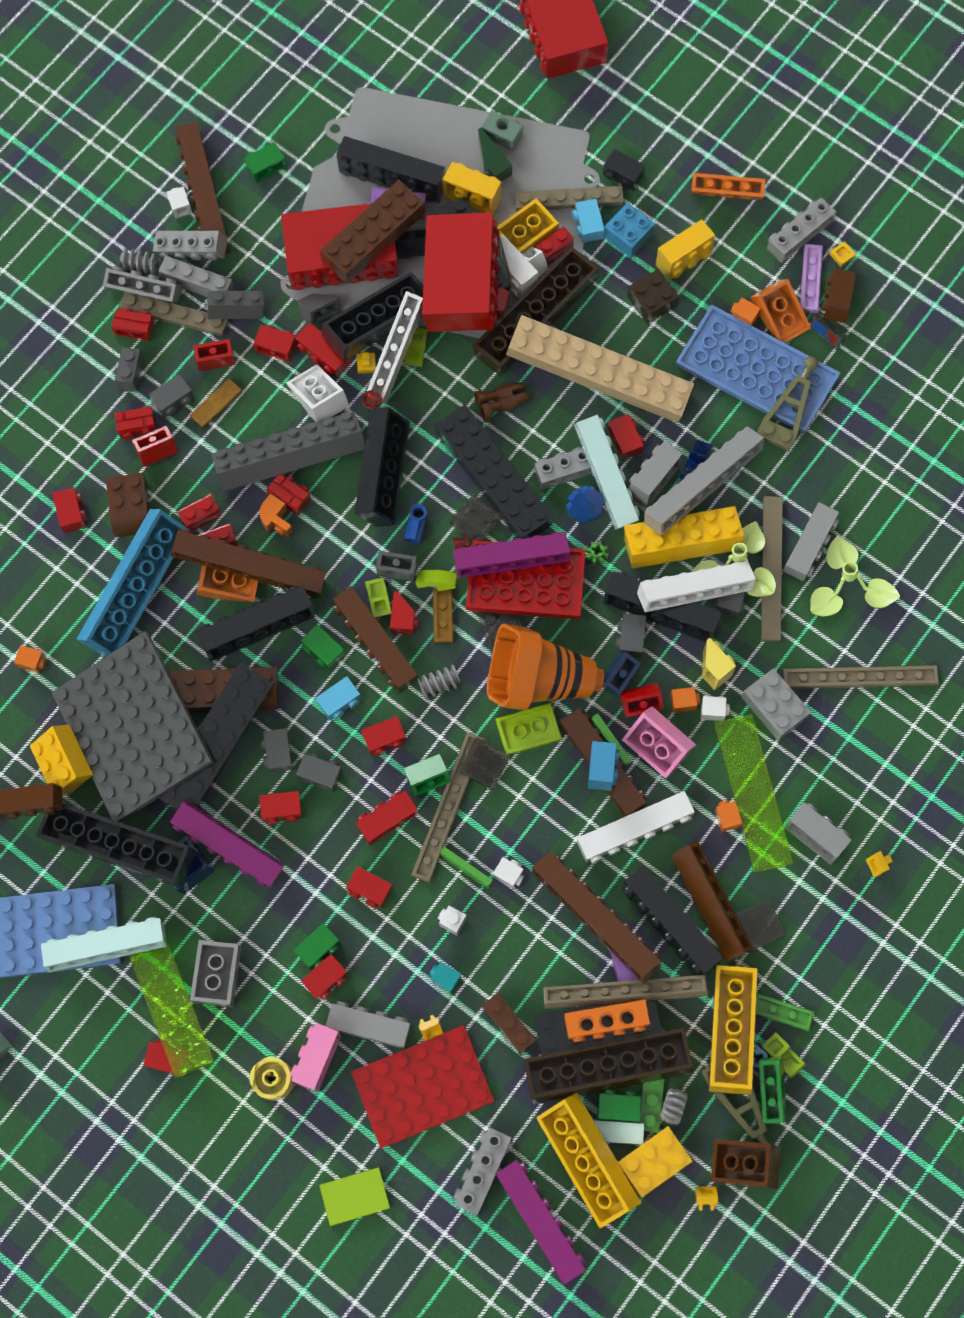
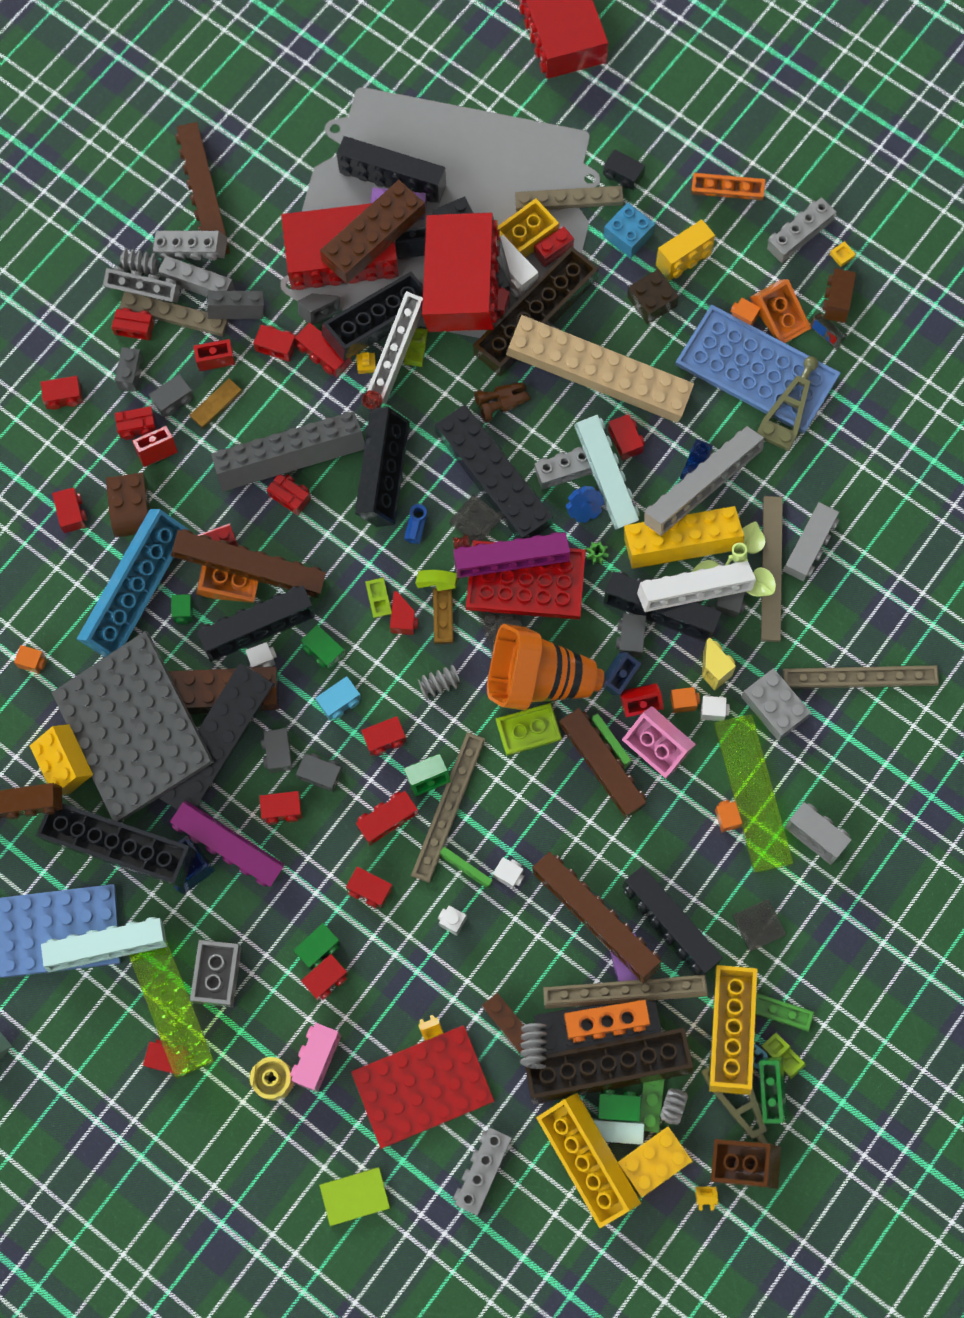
white brick [166,187,192,219] -> none
red brick [177,494,222,532] -> none
green brick [244,142,287,183] -> none
orange brick [260,494,293,537] -> none
white slope [286,364,349,422] -> none
light grey brick [326,1001,411,1049] -> none
reddish brown brick [332,586,418,693] -> none
dark grey brick [376,551,418,581] -> none
teal brick [429,962,462,993] -> none
yellow brick [443,162,501,215] -> none
clear smoke plate [458,737,510,791] -> none
dark green slope [478,127,512,182] -> none
sand green brick [481,110,523,151] -> none
magenta brick [496,1160,586,1285] -> none
white brick [522,247,549,277] -> none
medium azure brick [572,199,605,243] -> none
white brick [576,791,694,863] -> none
dark azure brick [588,741,620,791] -> none
light grey brick [628,441,683,509] -> none
reddish brown brick [671,842,754,963] -> none
lavender tile [800,244,823,314] -> none
yellowish green plant [810,535,900,617] -> none
yellow tile [866,851,893,878] -> none
none -> red brick [40,376,83,410]
none -> green brick [171,594,193,625]
none -> white brick [245,642,277,668]
none -> light grey piece [520,1023,547,1069]

